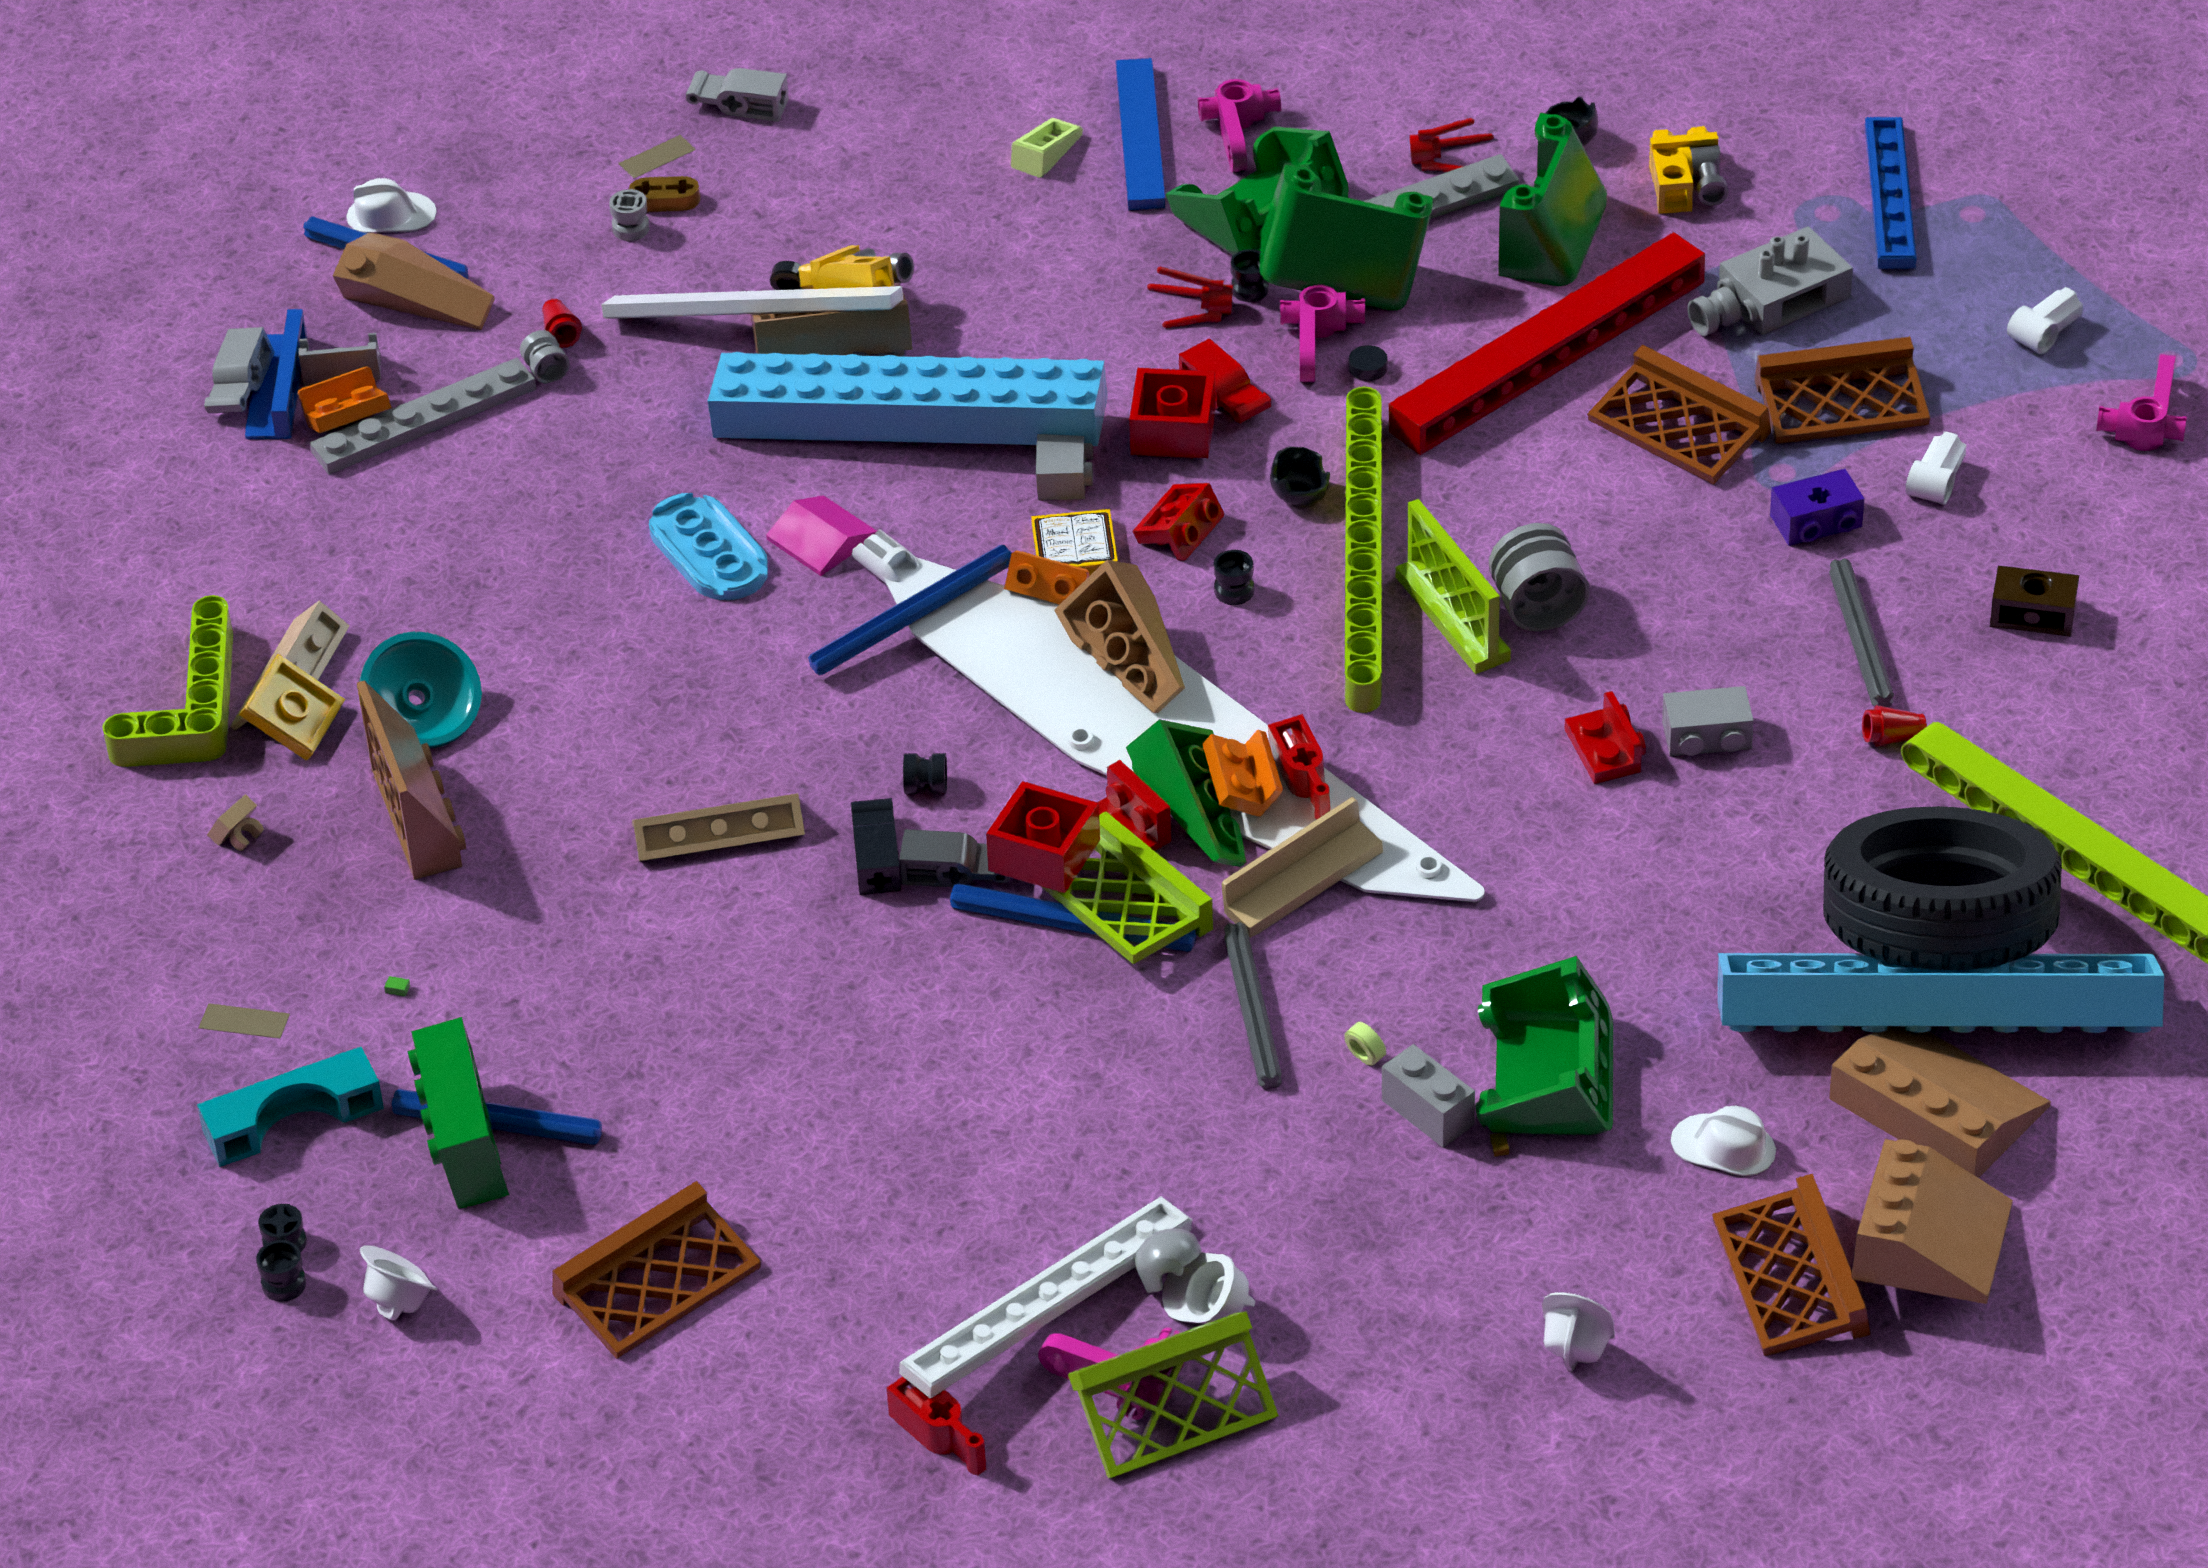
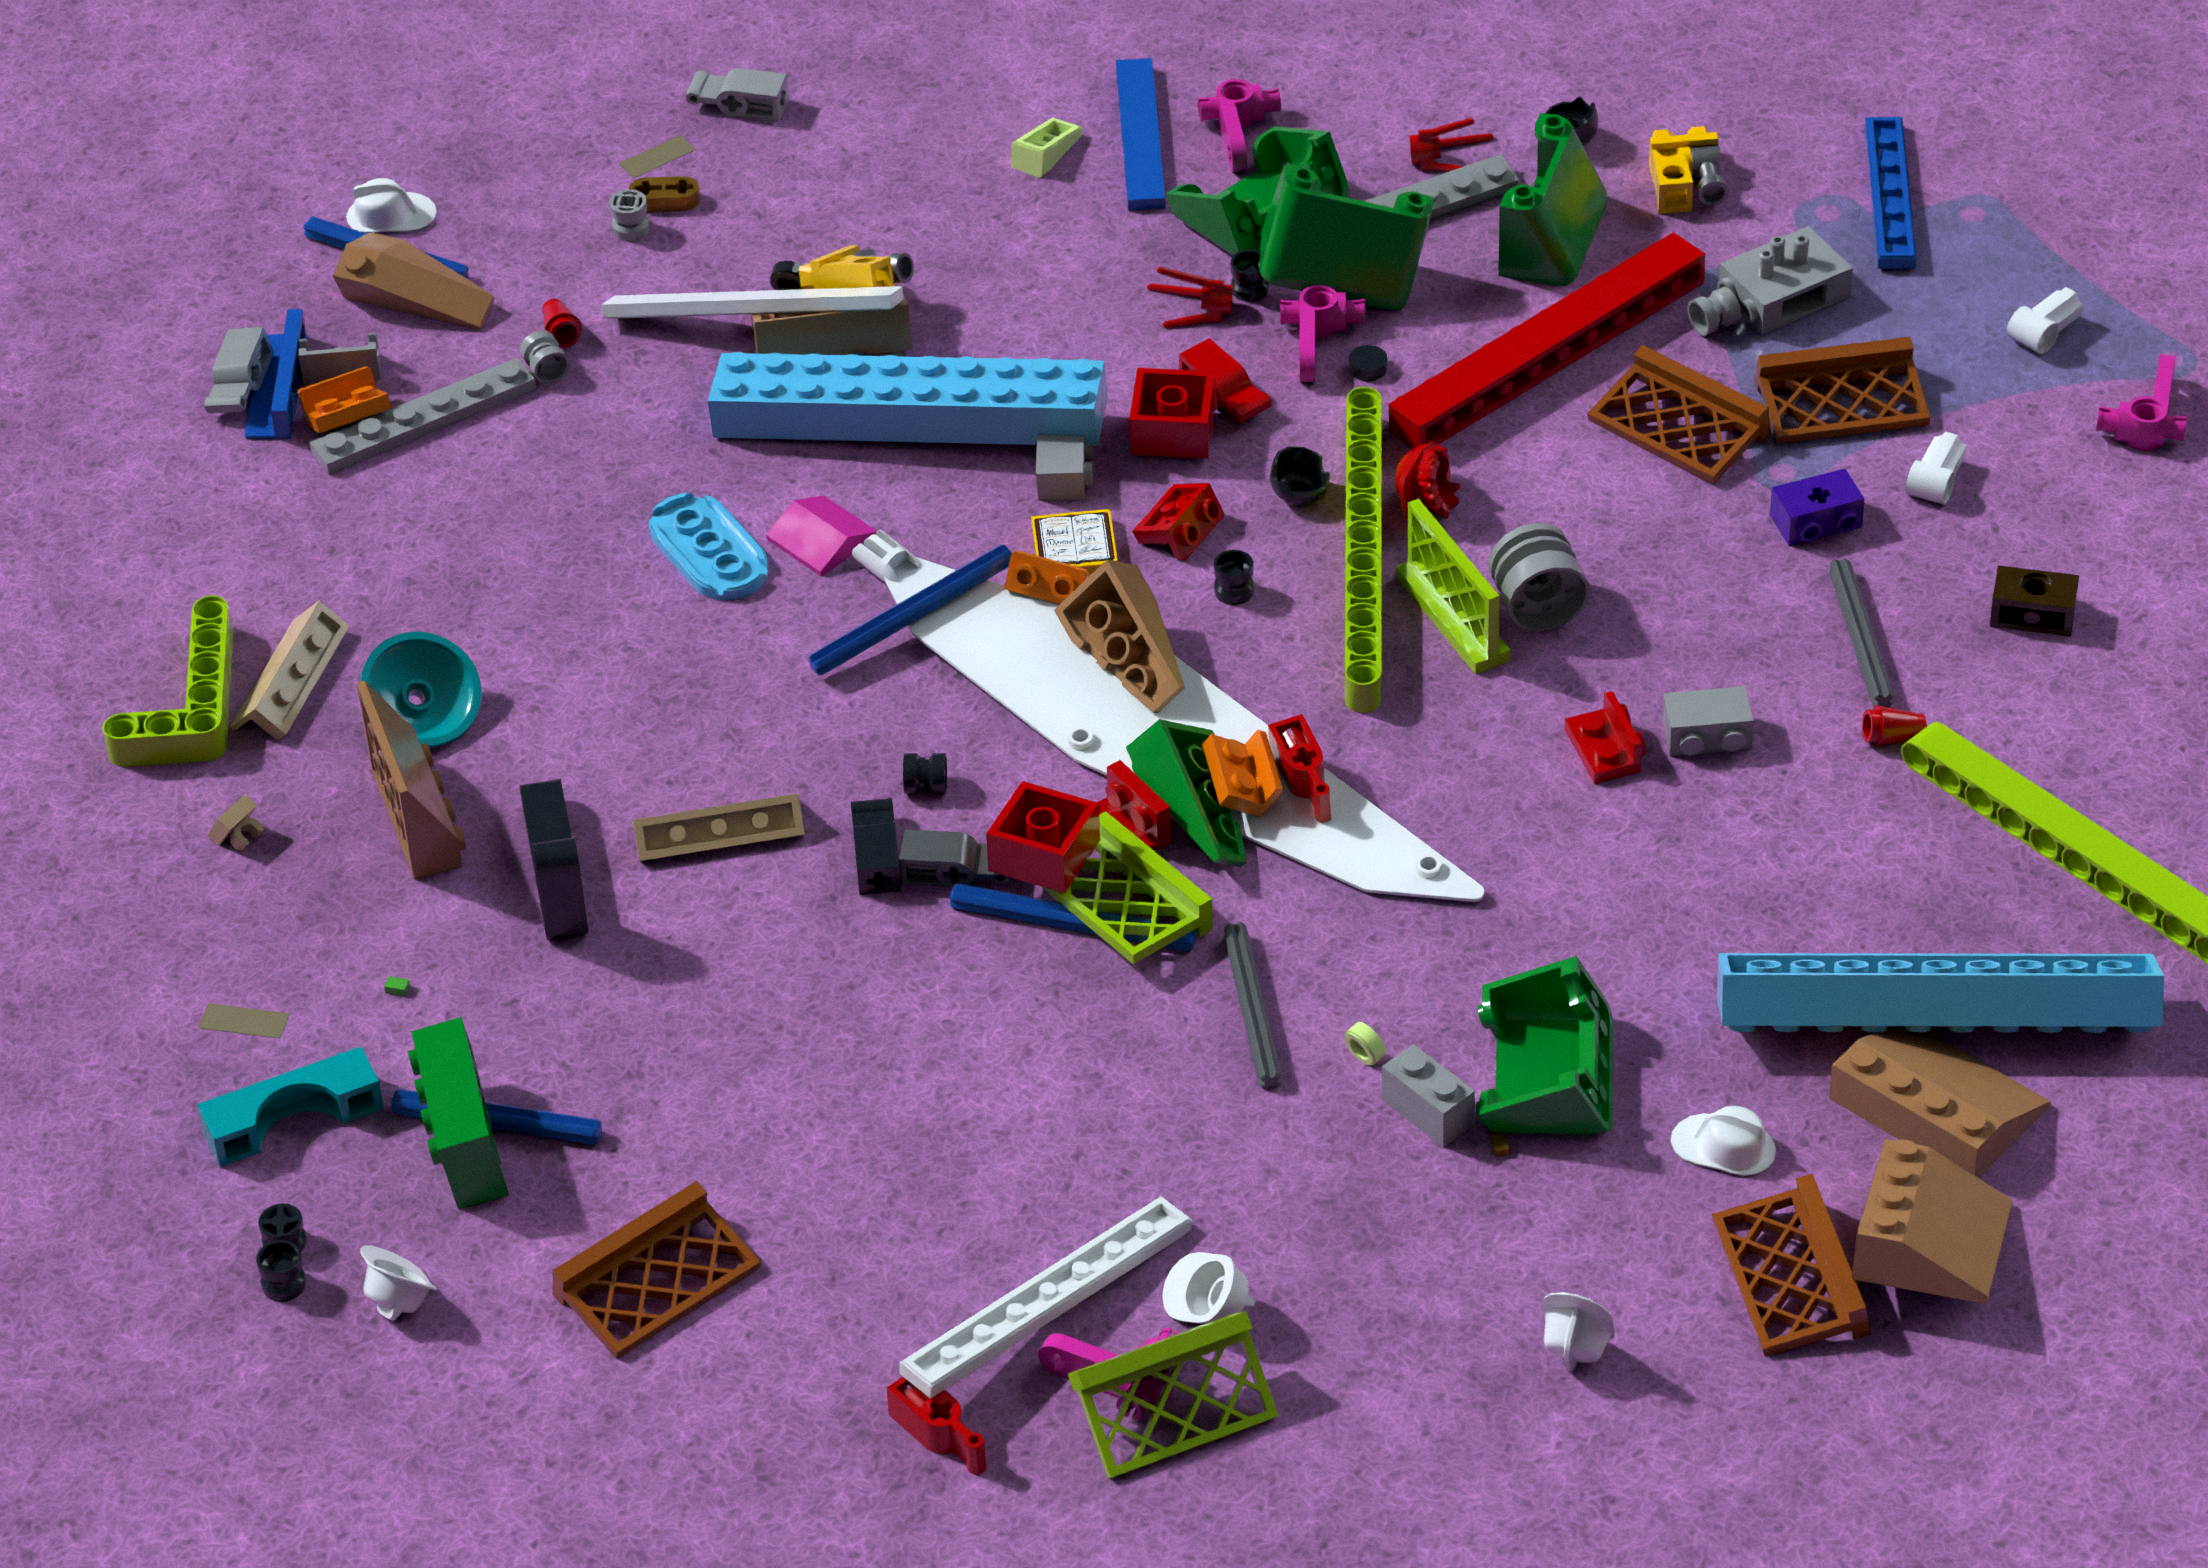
yellow tile [239,653,345,760] -> none
light grey hair [1135,1228,1202,1293] -> none
tan panel [1221,797,1383,938] -> none
black tyre [1823,806,2062,970] -> none
none -> black beam [519,778,589,940]
none -> red hair [1395,441,1461,520]

